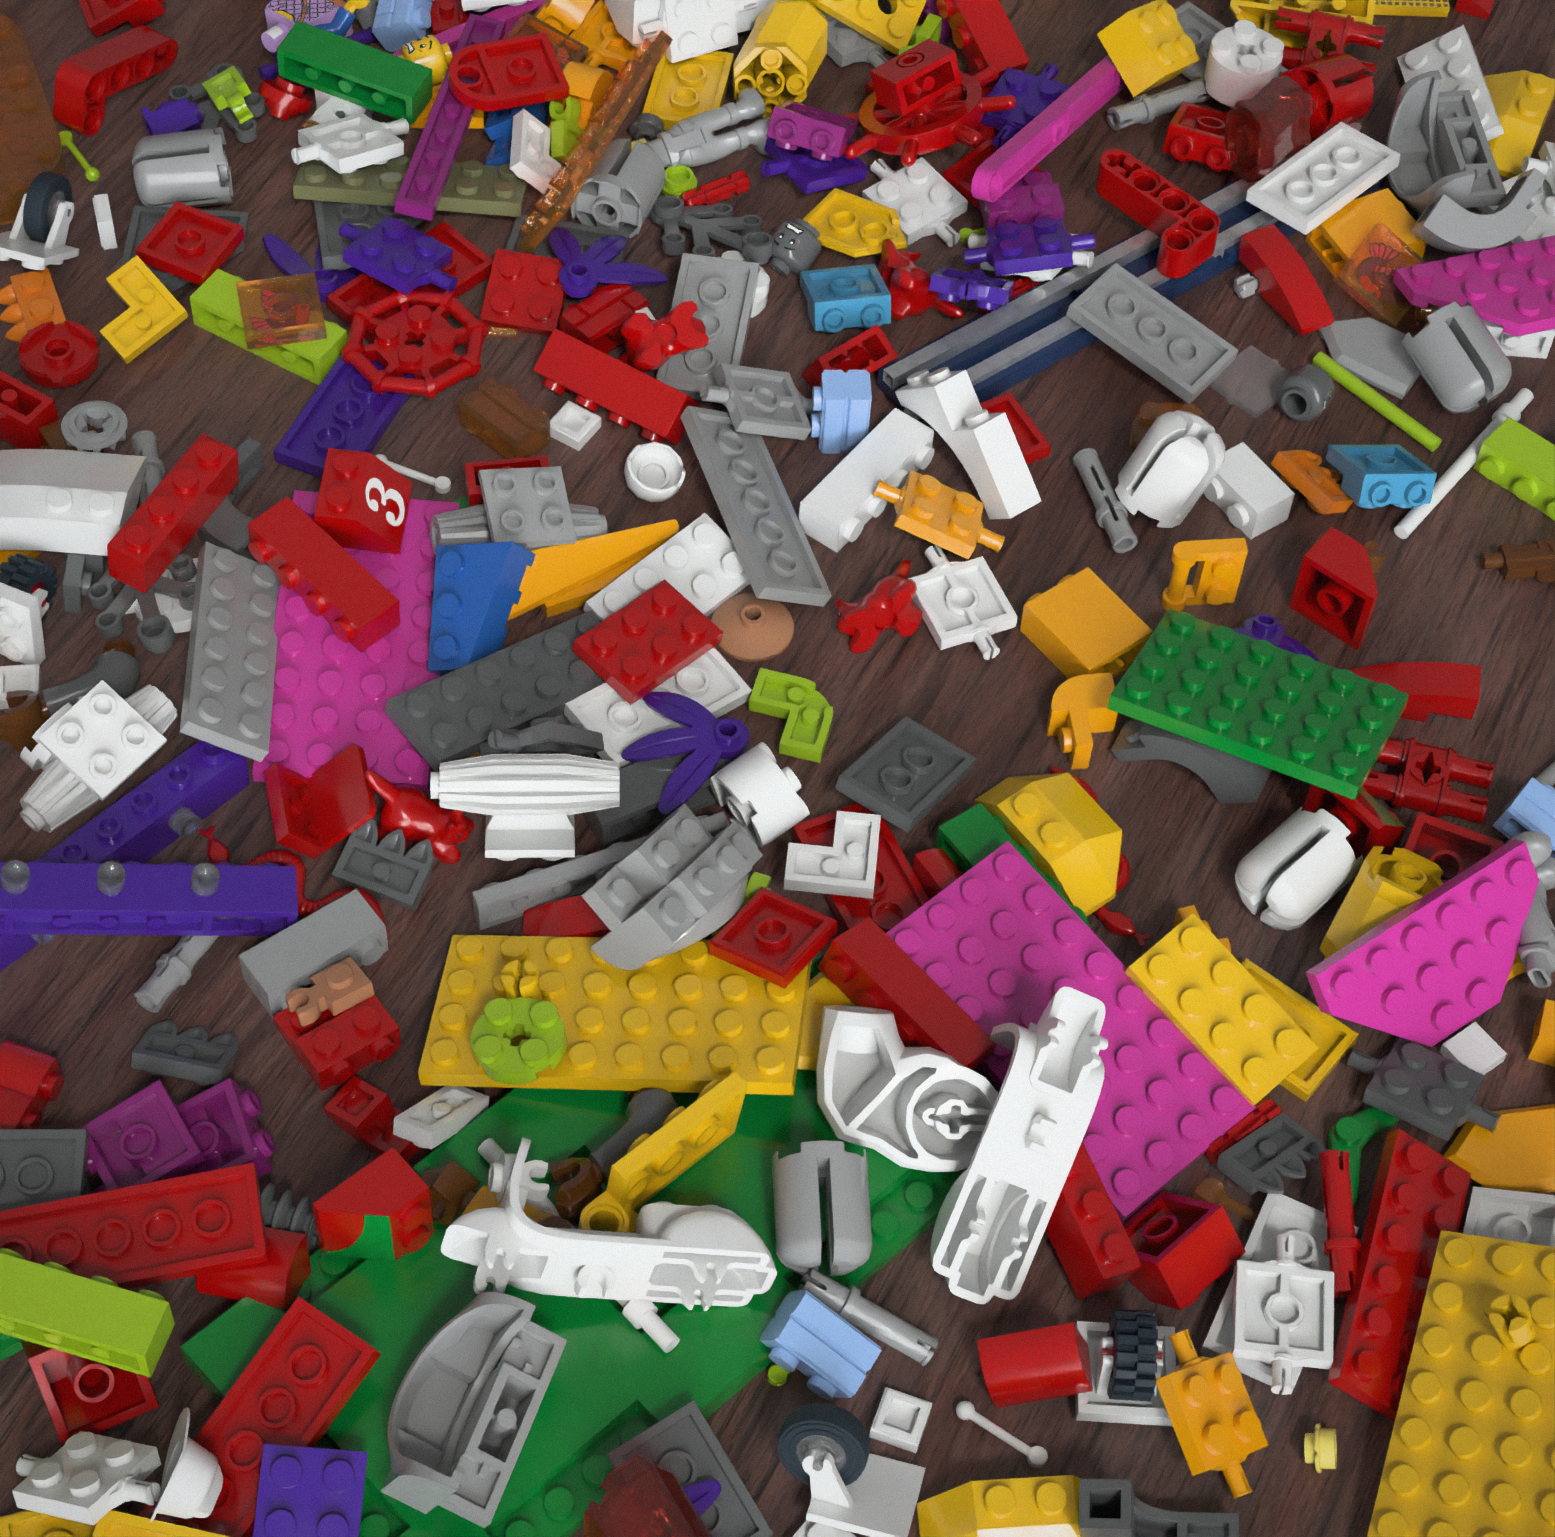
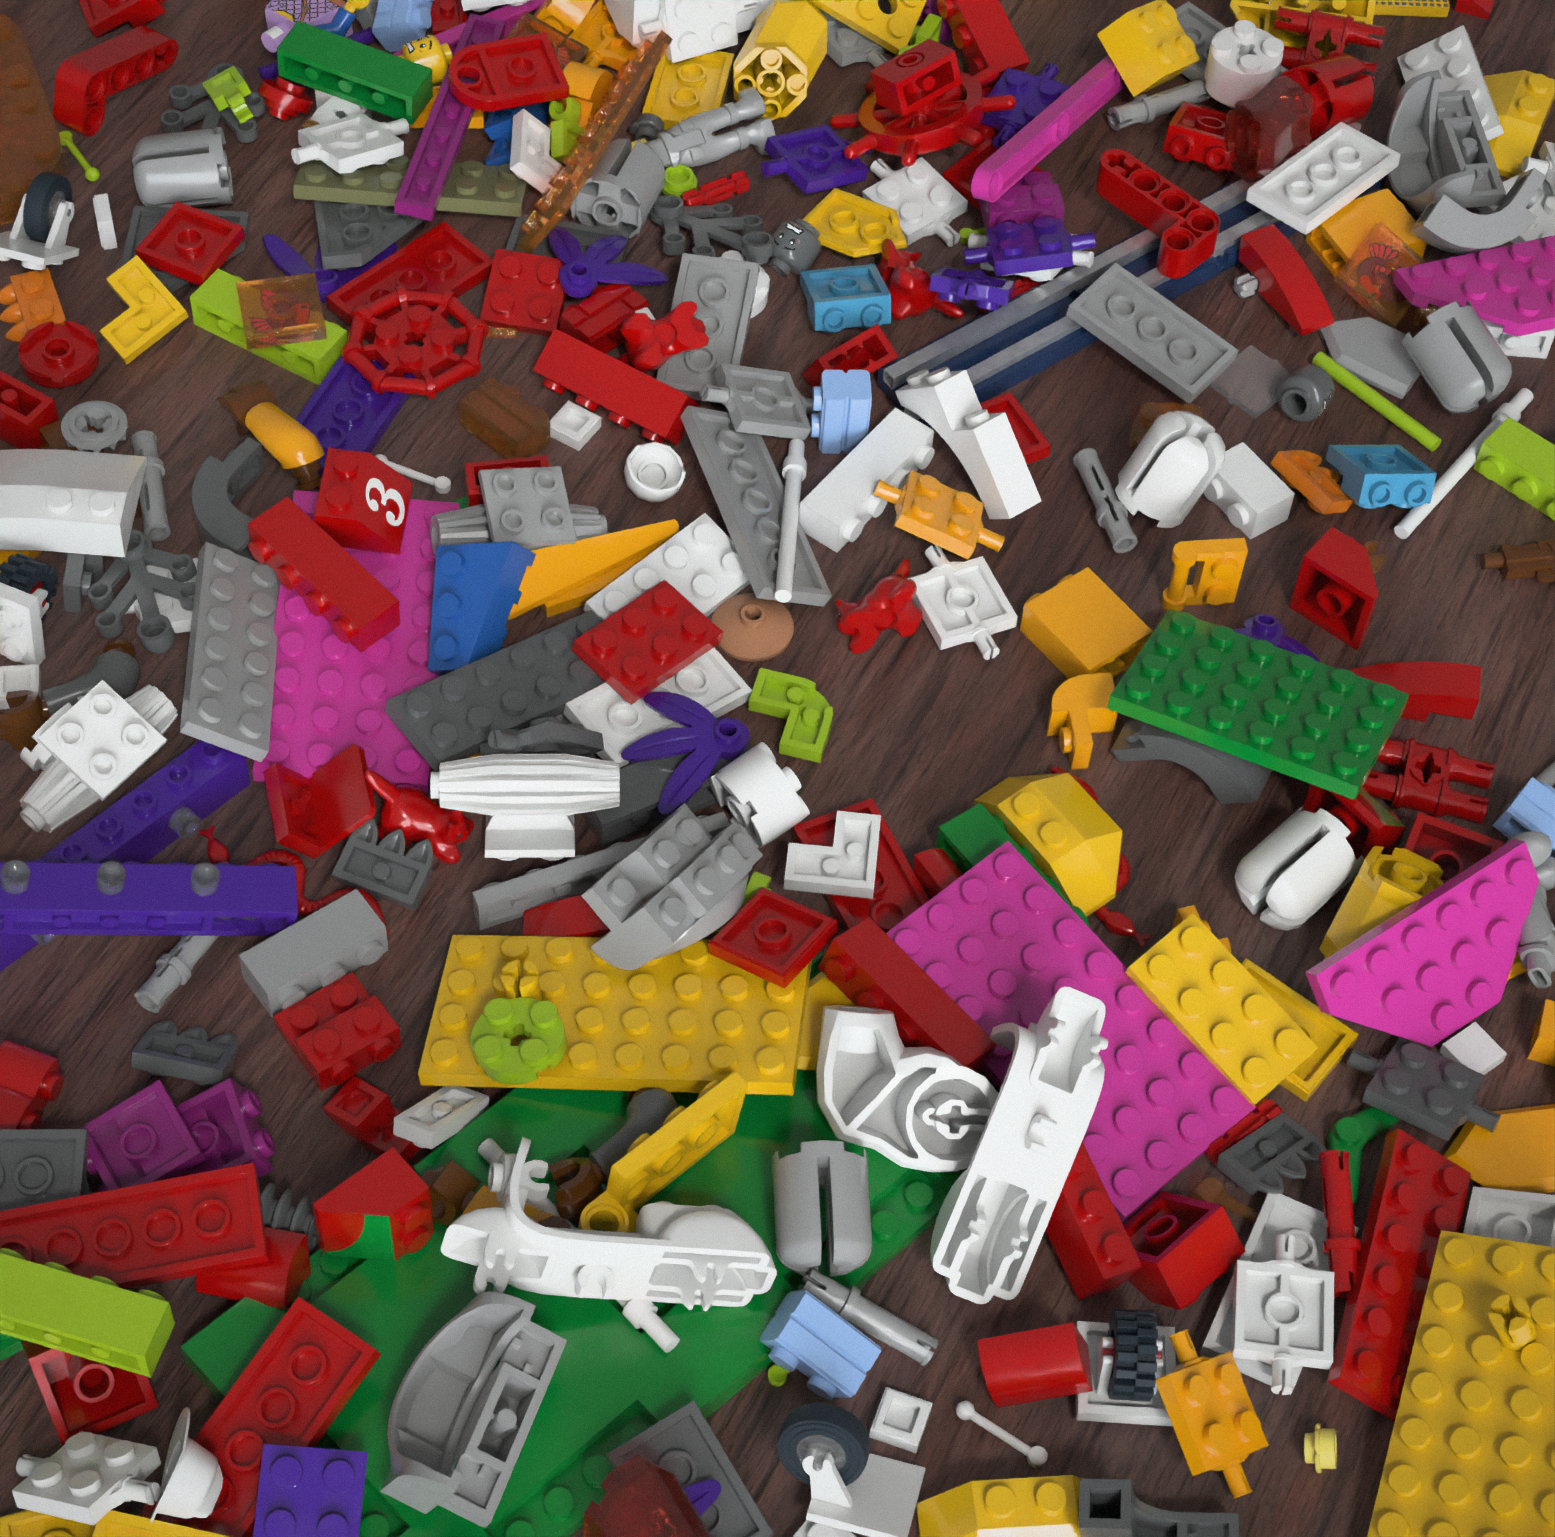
red brick [107,433,239,594] -> none
dark purple brick [141,97,204,135] -> none
nougat plate [285,956,375,1026] -> none
dark purple plate [339,216,457,295] -> none
magenta plate [766,100,859,161] -> none
dark grey plate [835,716,977,833] -> none
none -> piece [218,380,324,491]
none -> white bar [775,439,807,603]

